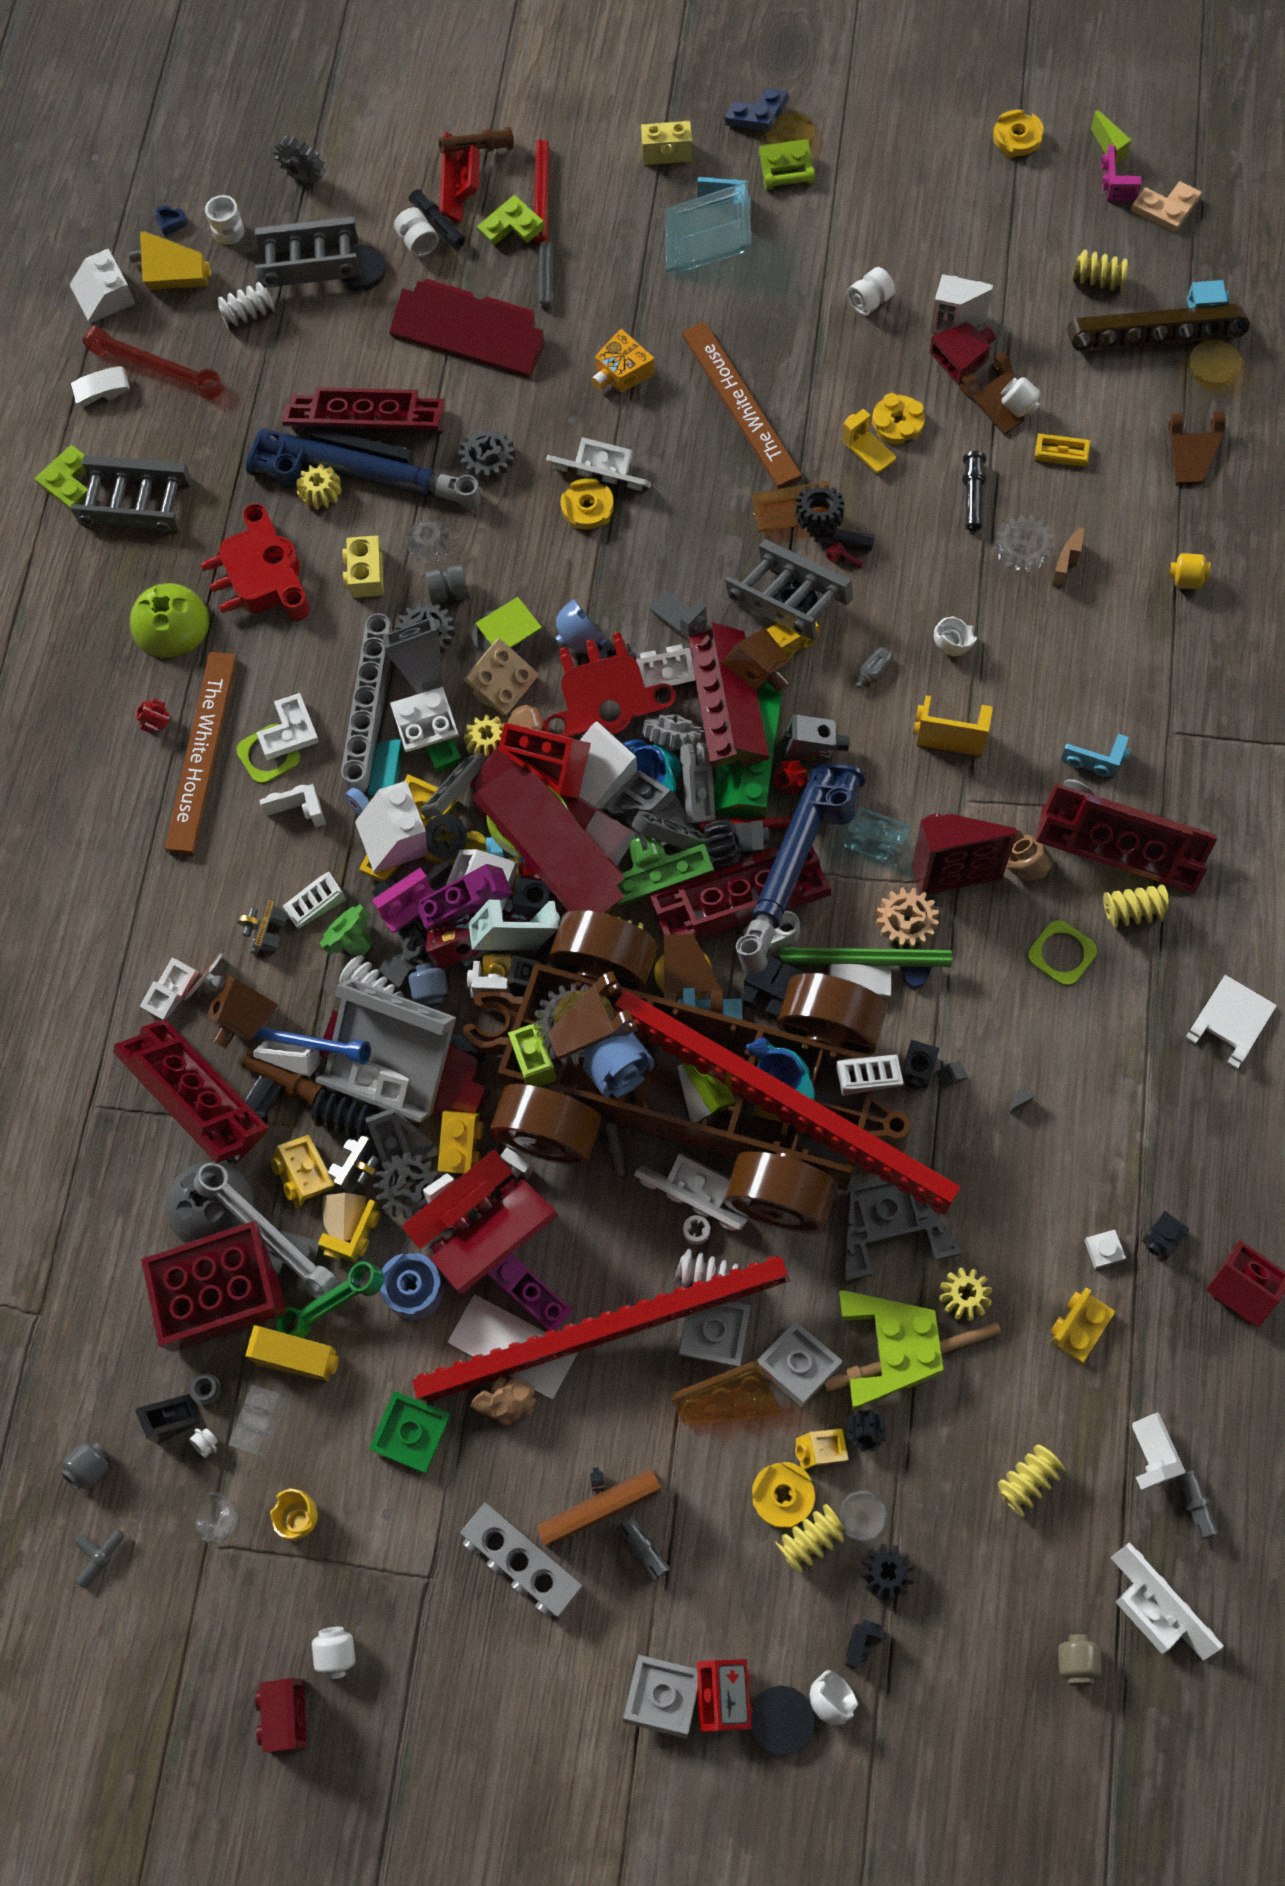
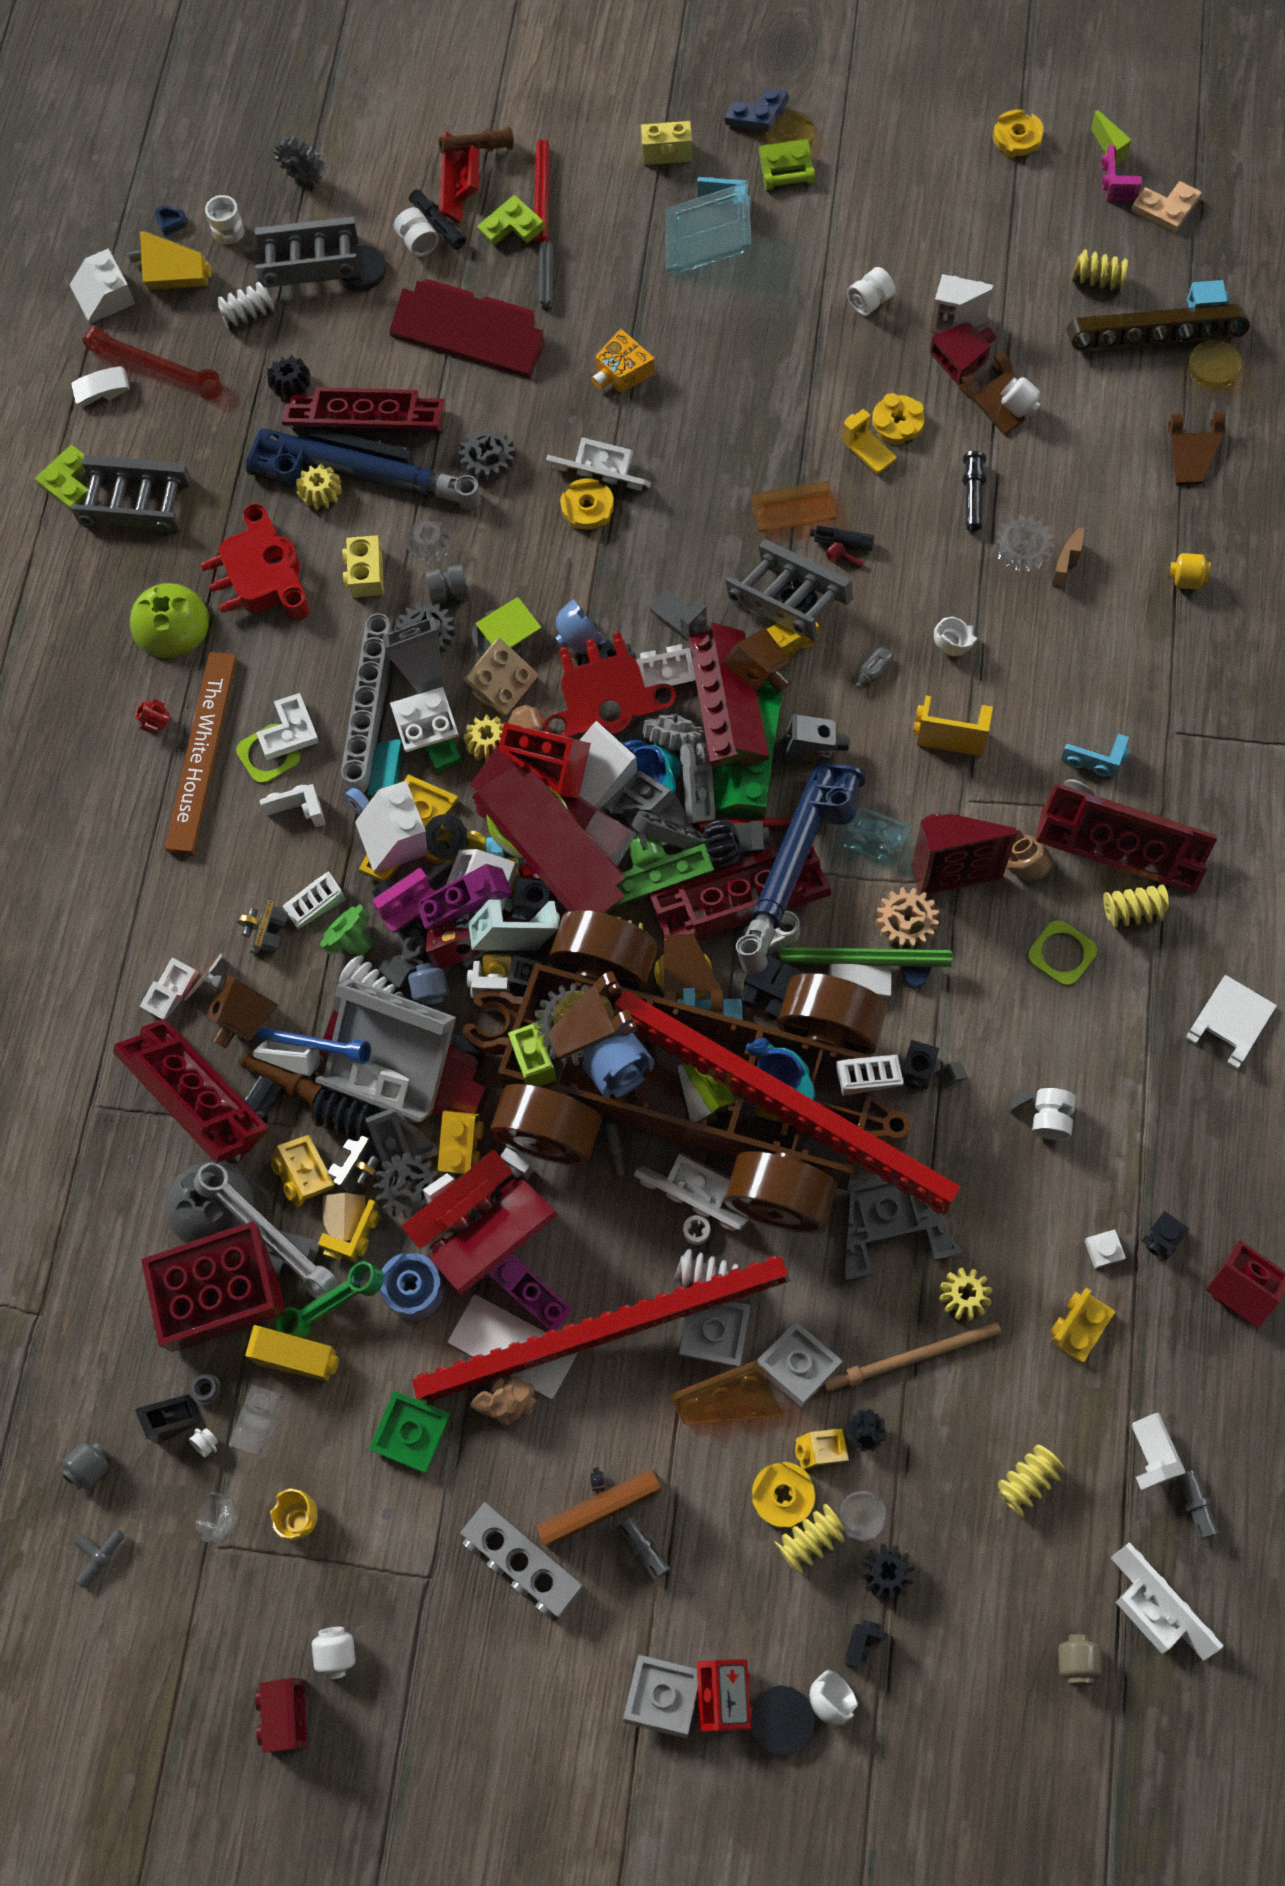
dark grey tile [420,753,488,818] -> none
dark orange tile [682,321,801,490] -> none
red gear [773,760,807,795] -> none
black tyre [795,484,845,535] -> none
lime wing [839,1290,943,1410] -> none
yellow tile [1034,433,1091,468] -> none
none -> black gear [267,355,311,400]
none -> white wheel [1032,1088,1076,1140]

